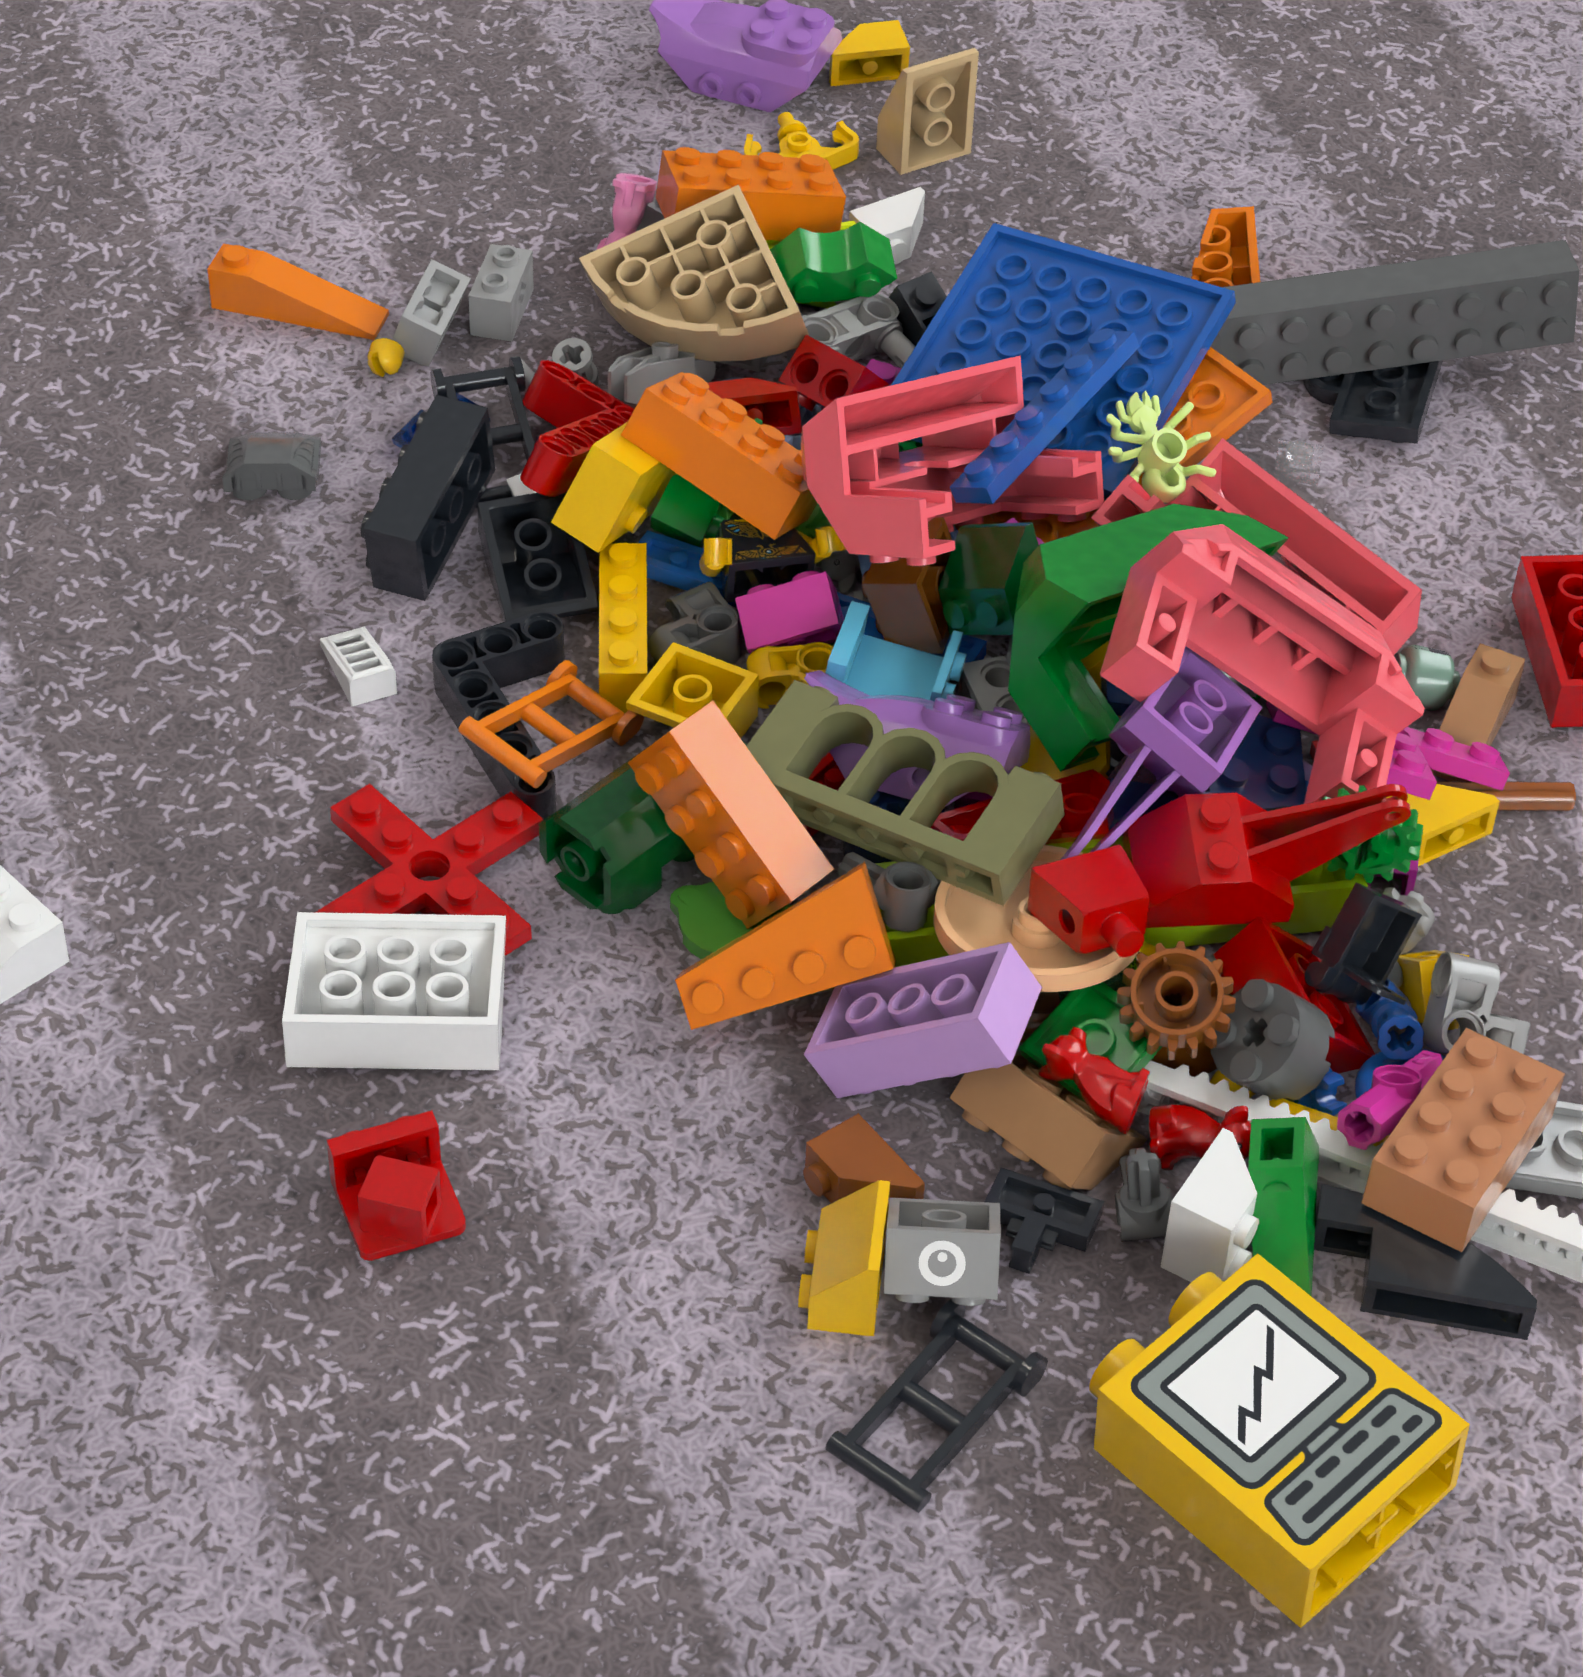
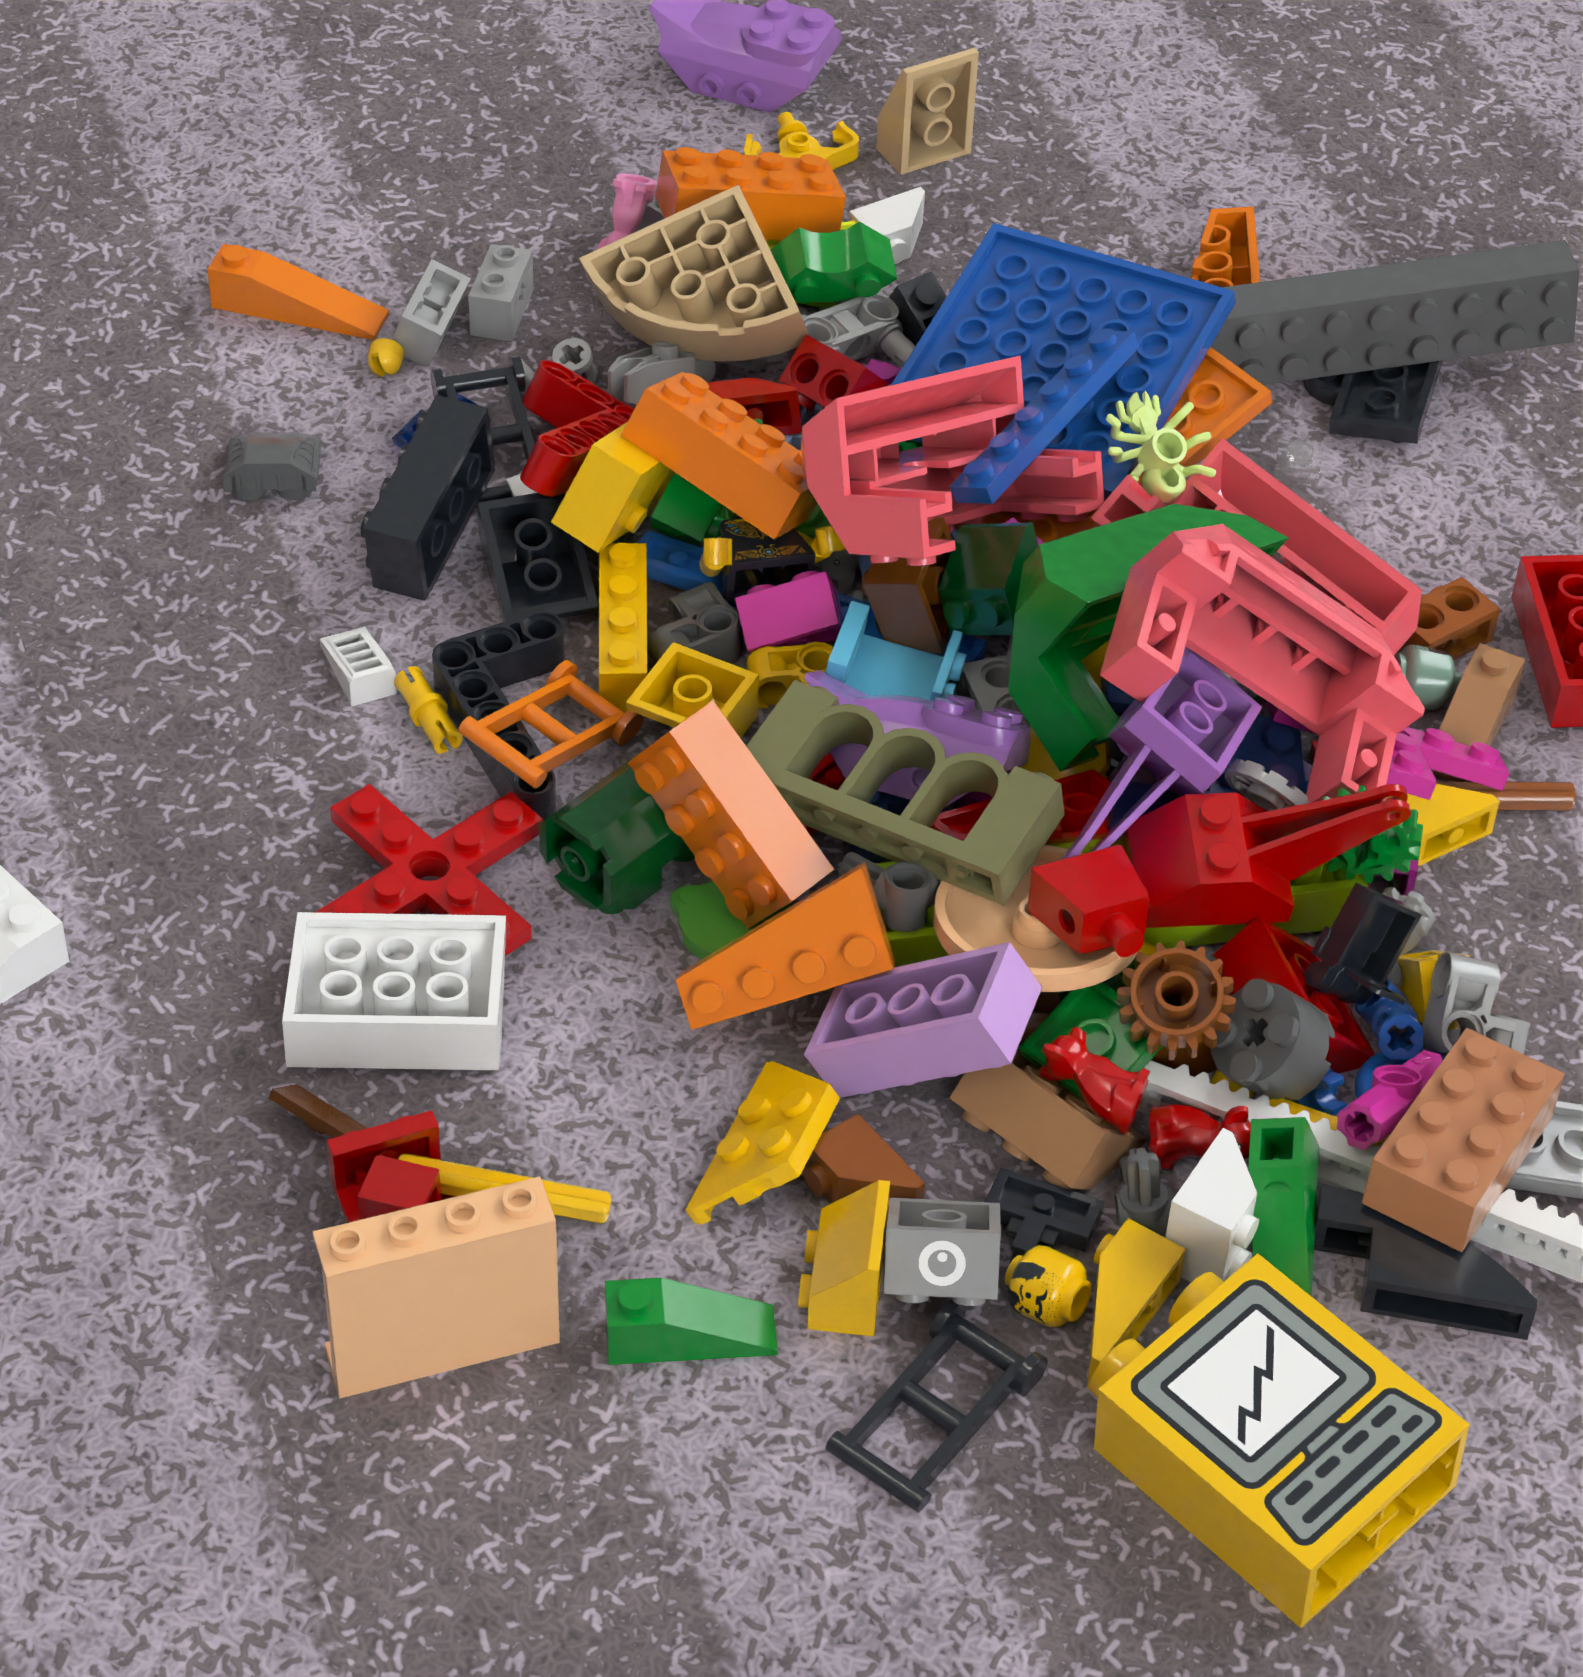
yellow slope [829,20,910,86] -> none
none -> reddish brown piece [269,1084,367,1138]
none -> light nougat panel [312,1176,560,1399]
none -> yellow pin [394,666,463,754]
none -> yellow axle [398,1154,611,1224]
none -> green slope [605,1277,778,1365]
none -> yellow wing [685,1061,840,1225]
none -> yellow head [1005,1245,1092,1327]
none -> yellow slope [1087,1218,1186,1389]
none -> light grey wheel [1225,759,1311,811]
none -> dark orange brick [1397,577,1500,661]

